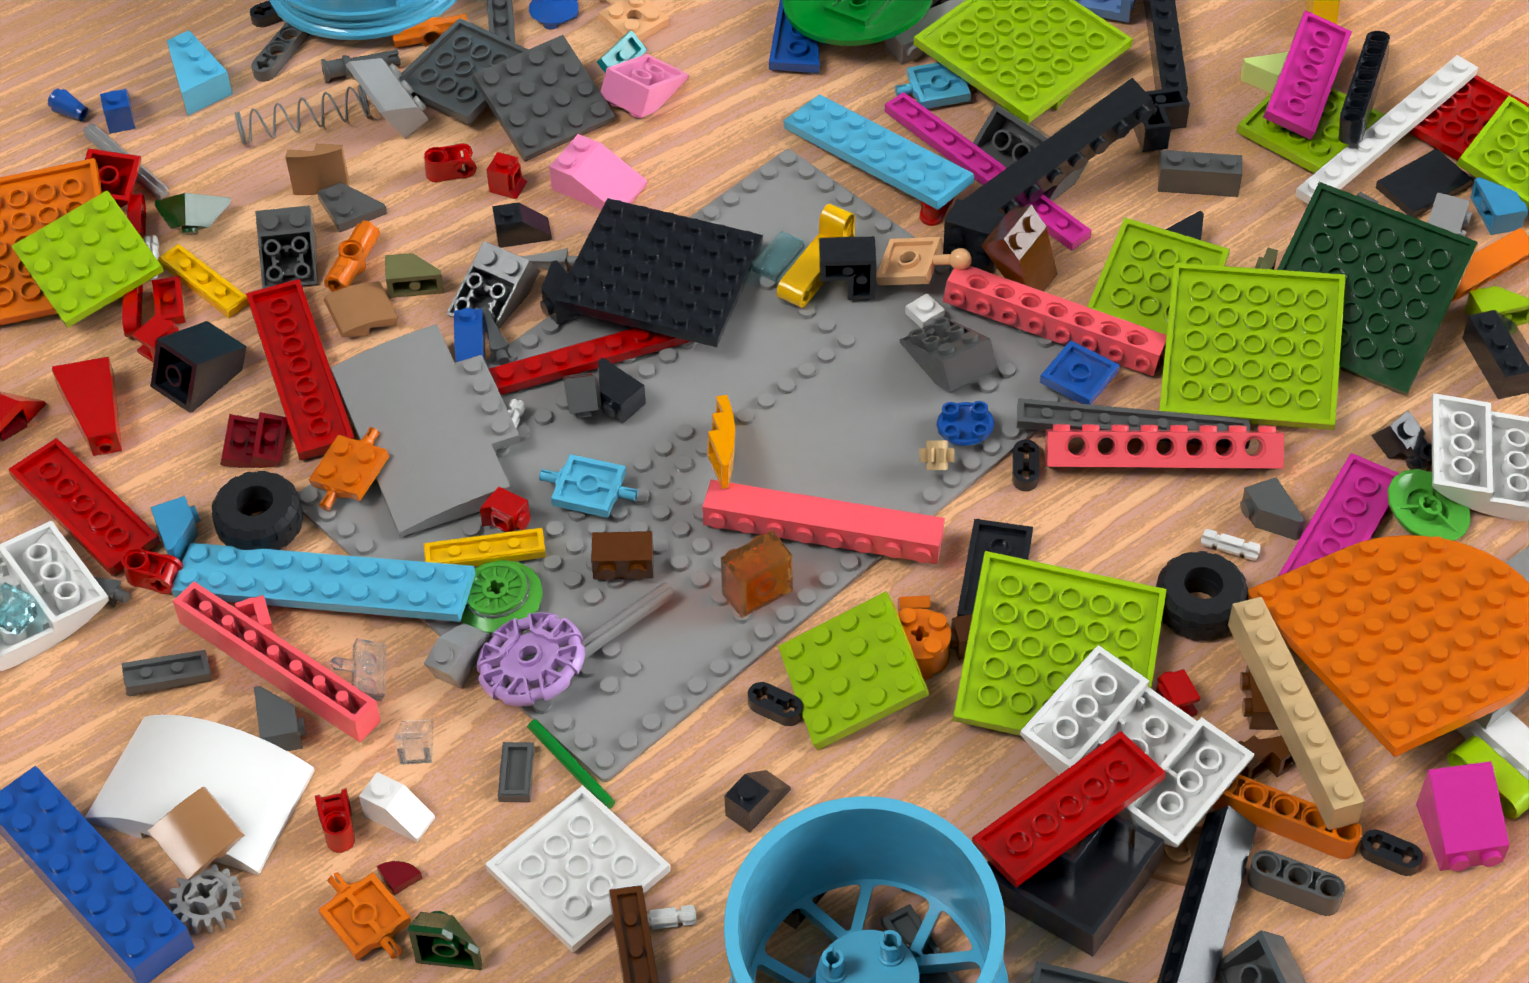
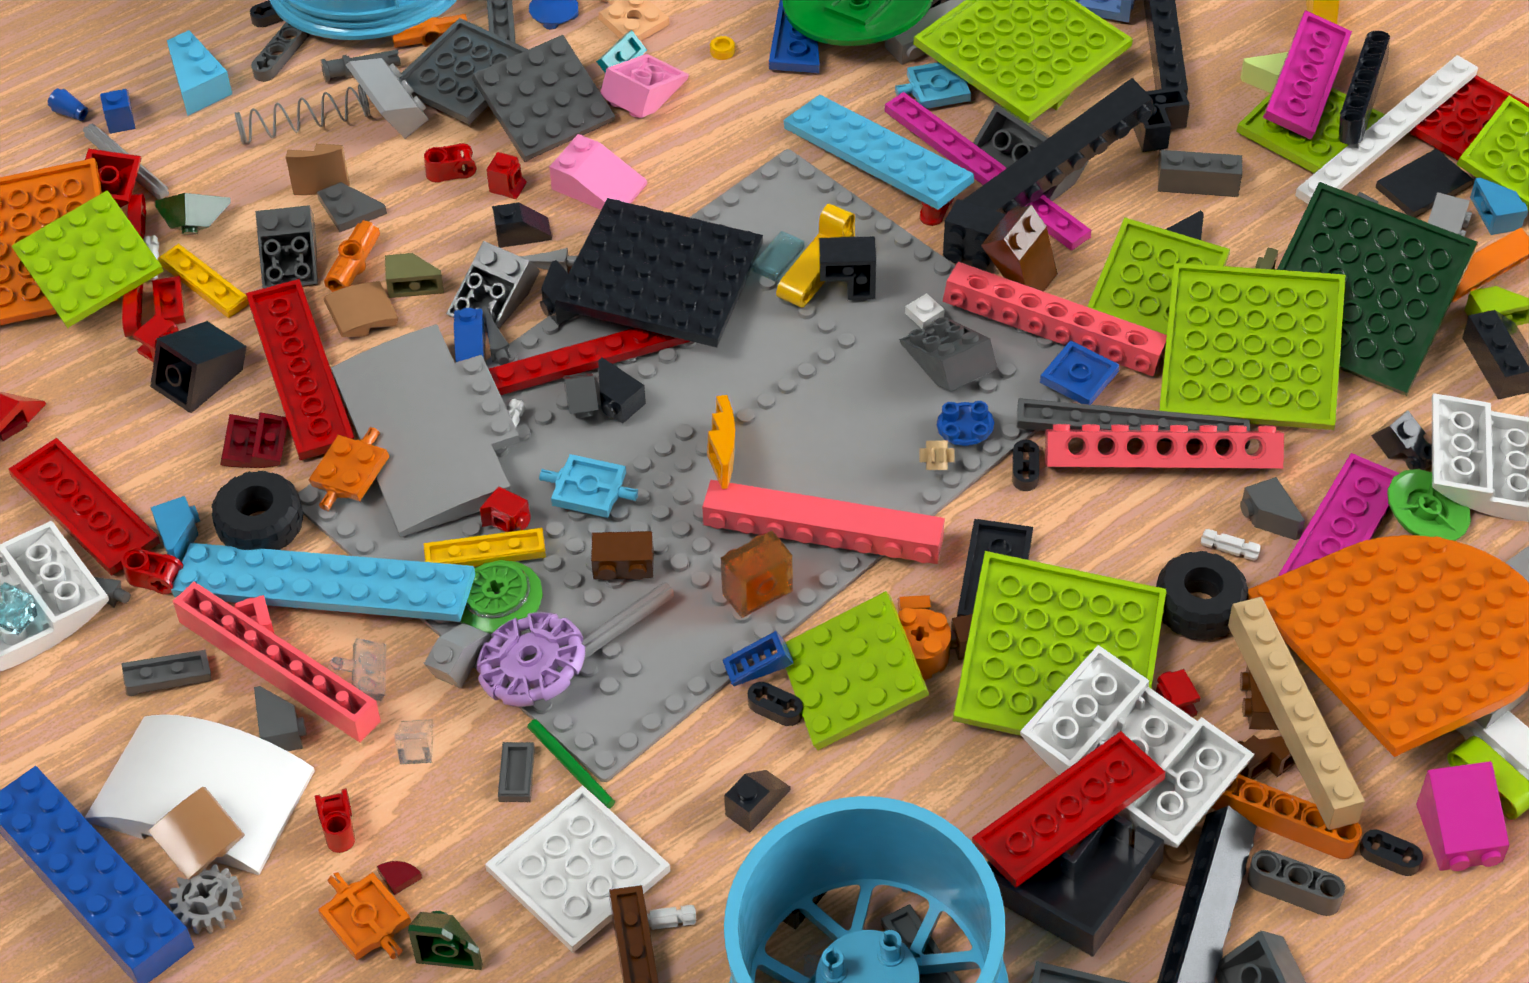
red slope [52,356,122,456] -> none
white slope [359,772,435,843] -> none
light nougat plate [876,237,972,285] -> none
none -> yellow tile [710,36,735,60]
none -> blue slope [723,631,794,686]

